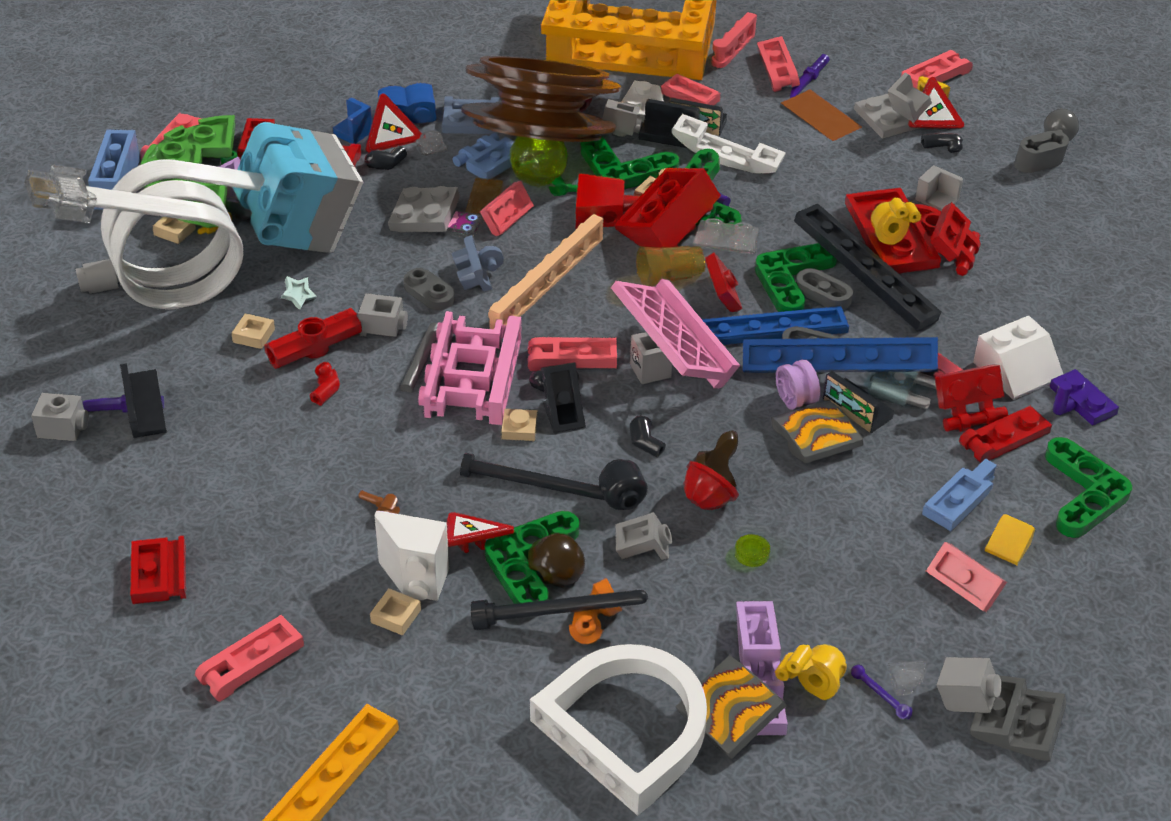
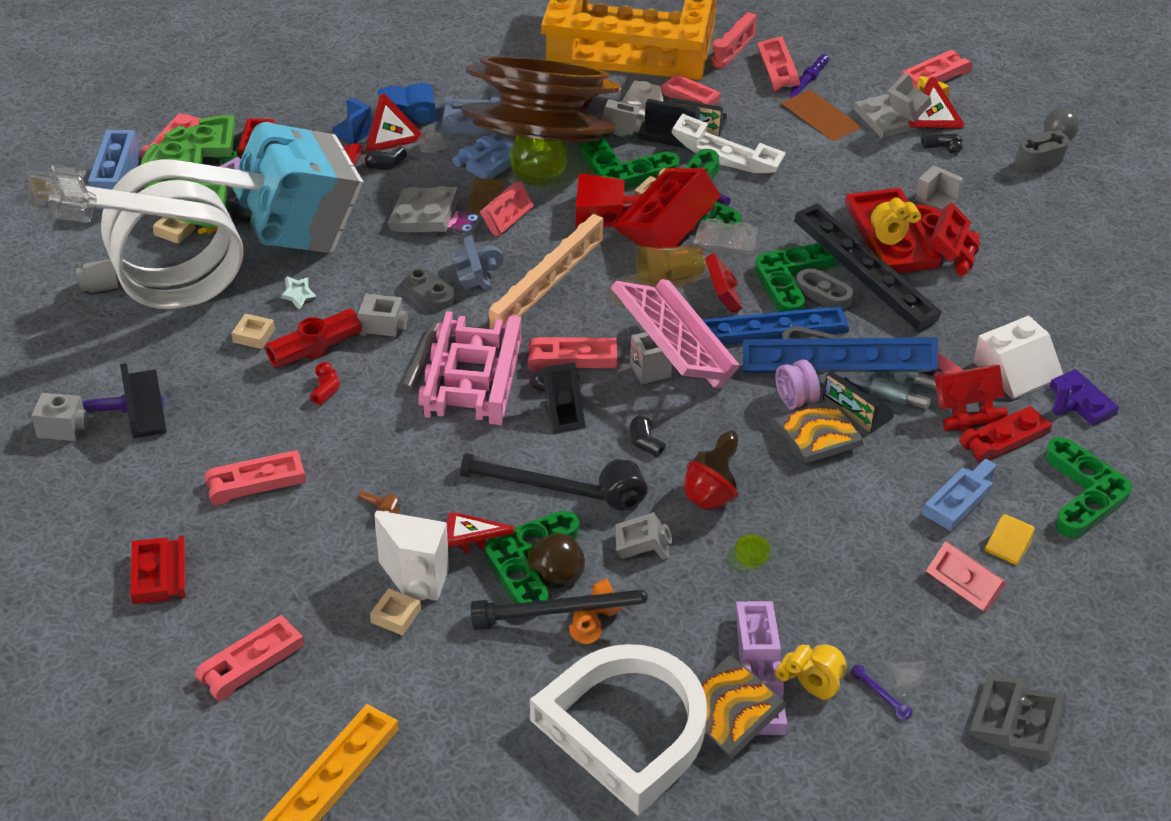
tan plate [501,409,537,441] -> none
green hand [548,175,578,196] -> none
light grey brick [936,657,1001,713] -> none
none -> coral plate [204,450,306,505]

